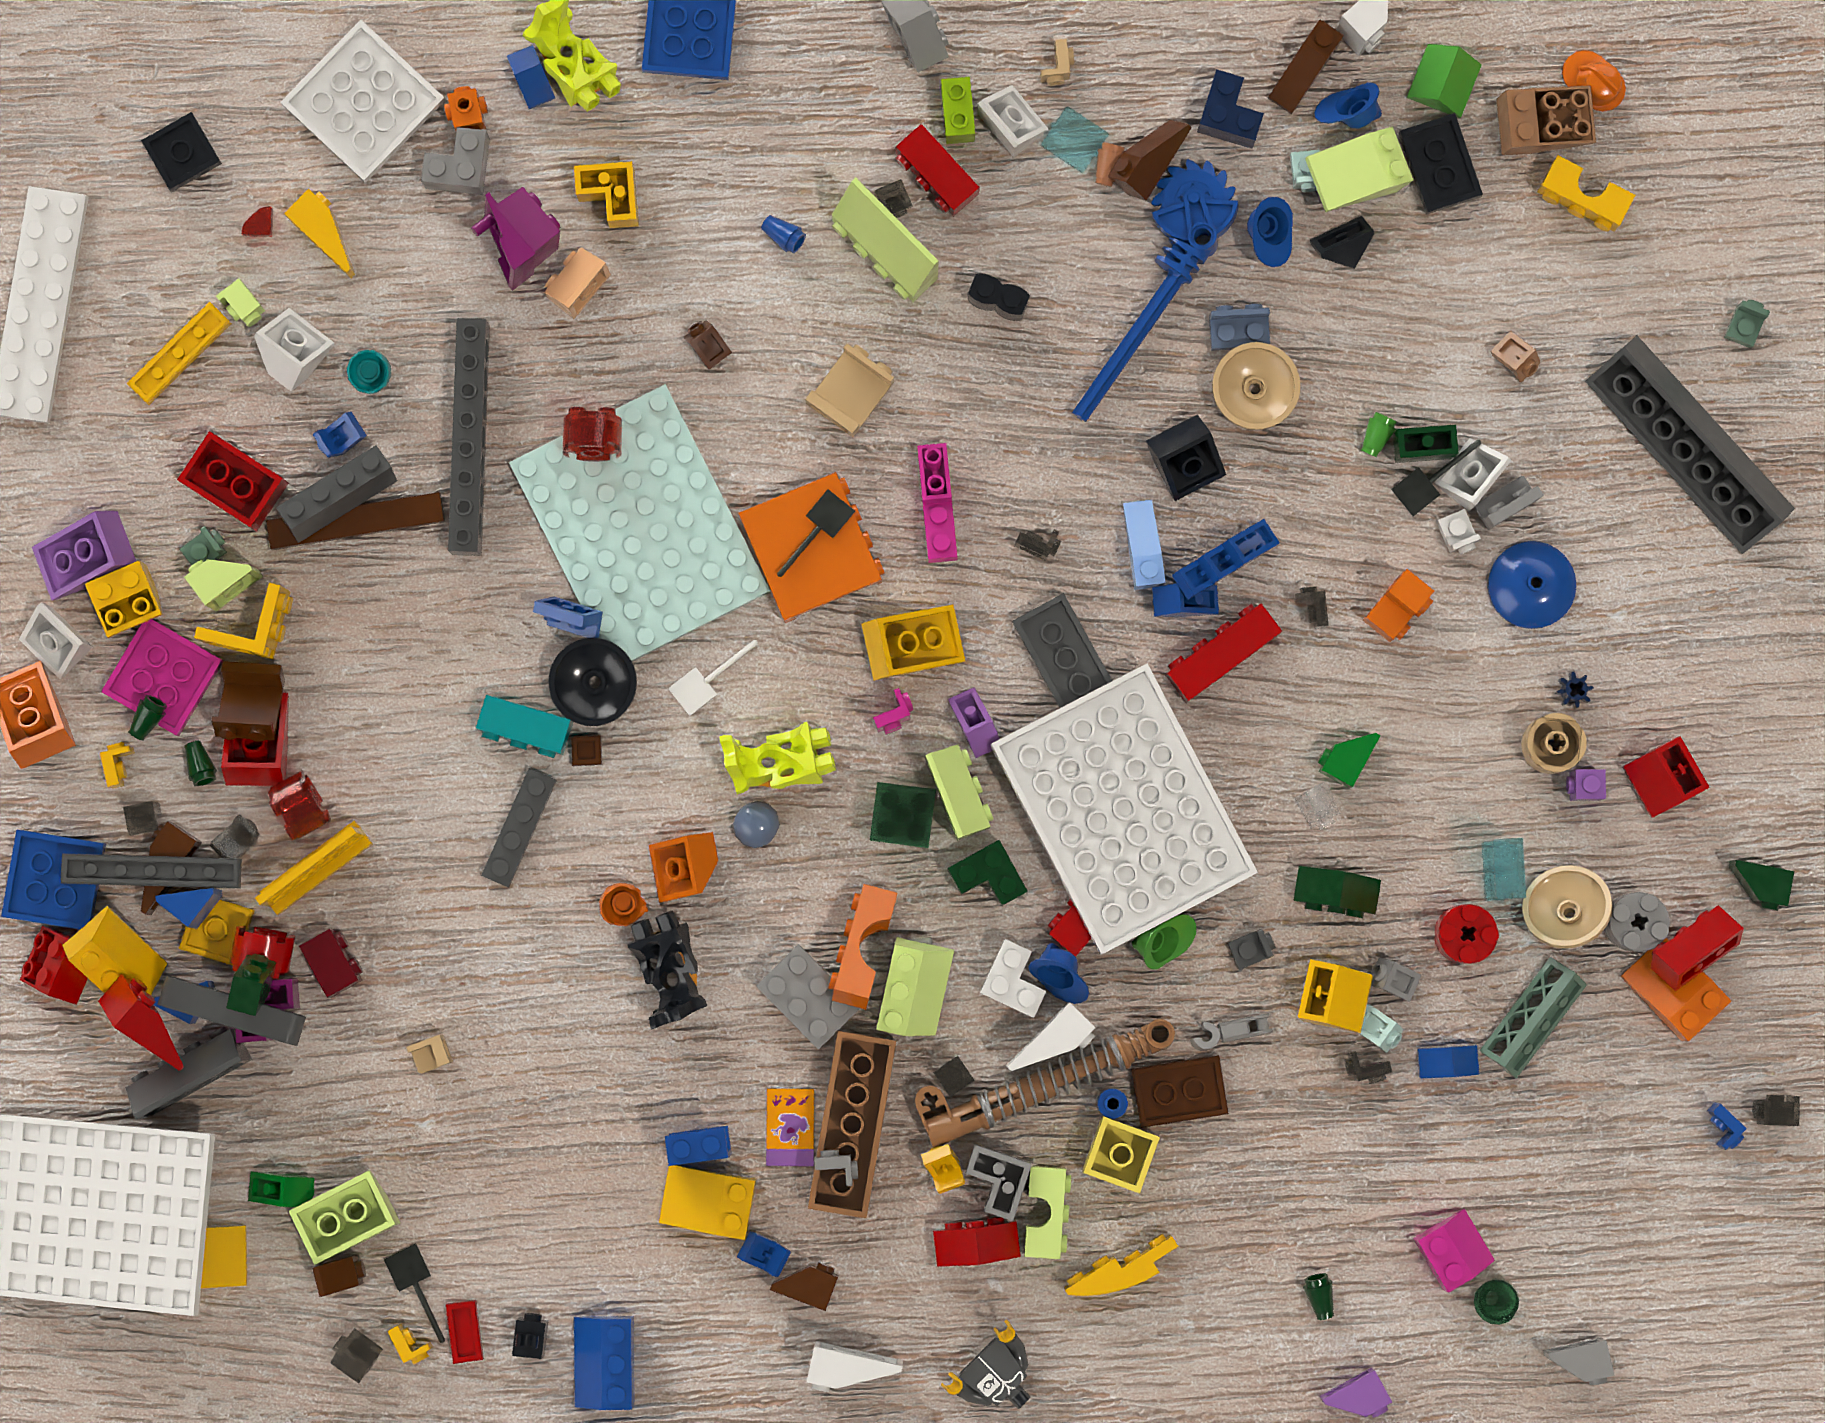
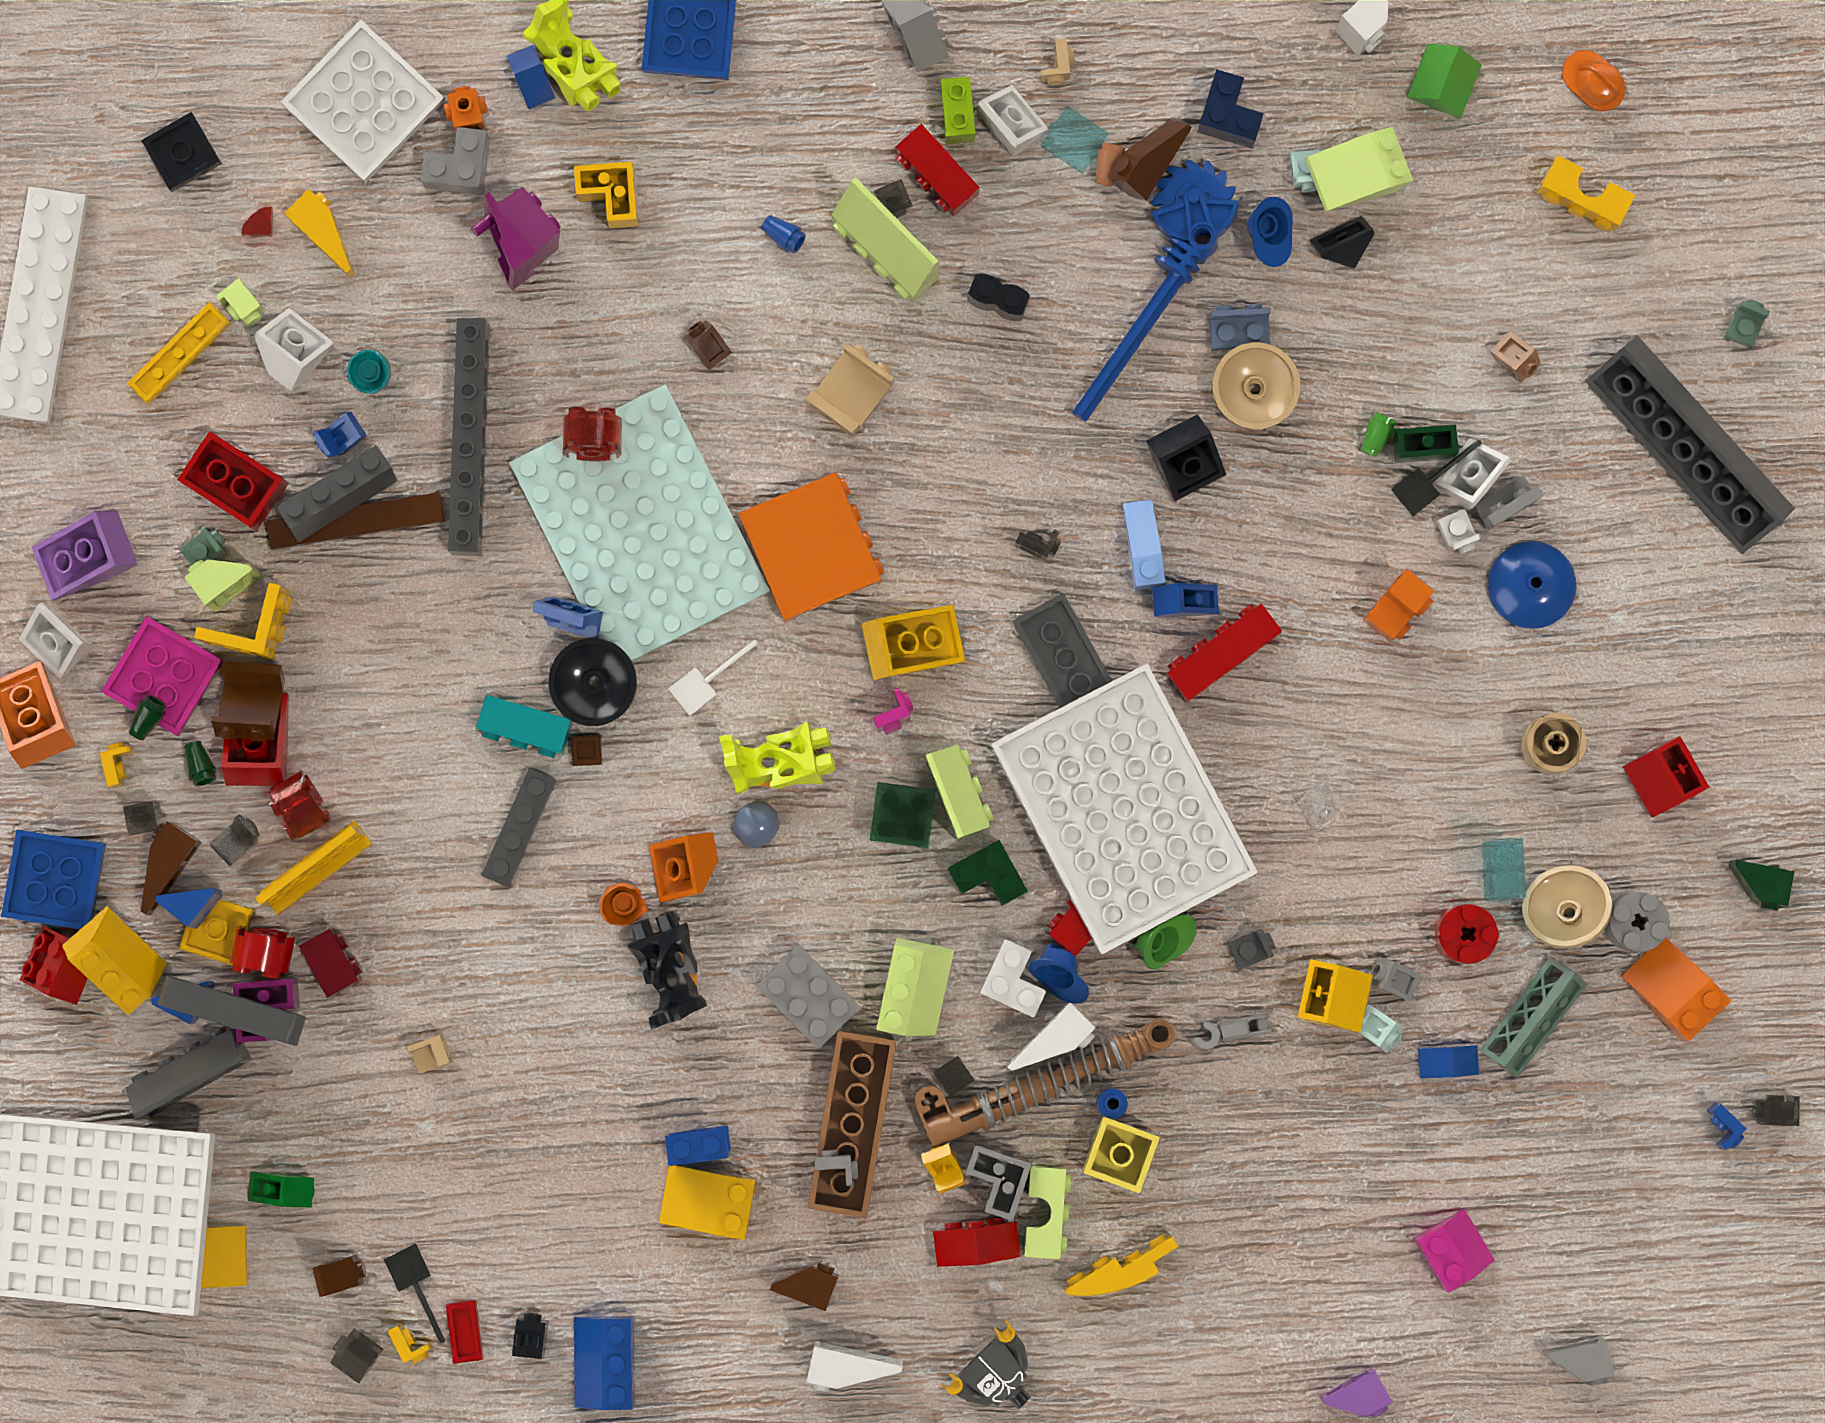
dark grey tile [61,854,242,888] -> none
yellow slope [85,561,163,638] -> none
red slope [98,974,184,1071] -> none
dark green brick [226,954,277,1016] -> none
yellowish green slope [289,1170,400,1265] -> none
light nougat slope [544,247,611,319] -> none
blue bracket [737,1230,791,1277] -> none
sticker [766,1089,814,1166] -> none
pearl dark grey piece [777,489,855,577] -> none
orange arch [828,884,898,1010] -> none
dark pink slope [917,443,958,563] -> none
medium lavender slope [948,687,1000,758] -> none
reddish brown tile [1131,1055,1229,1128] -> none
blue slope [1172,519,1280,600] -> none
reddish brown slope [1268,19,1344,115] -> none
dark green brick [1293,866,1381,919] -> none
clear smoke bracket [1294,586,1329,630] -> none
dark green cone [1303,1273,1334,1320] -> none
blue piece [1314,83,1382,129] -> none
green slope [1318,733,1381,789] -> none
clear smoke bracket [1344,1051,1392,1084] -> none
black plate [1399,113,1483,215] -> none
clear green helmet [1474,1278,1520,1325] -> none
medium nougat slope [1496,86,1596,156] -> none
dark blue gear [1555,672,1594,709] -> none
medium lavender brick [1566,769,1606,801] -> none
red brick [1650,905,1744,992] -> none

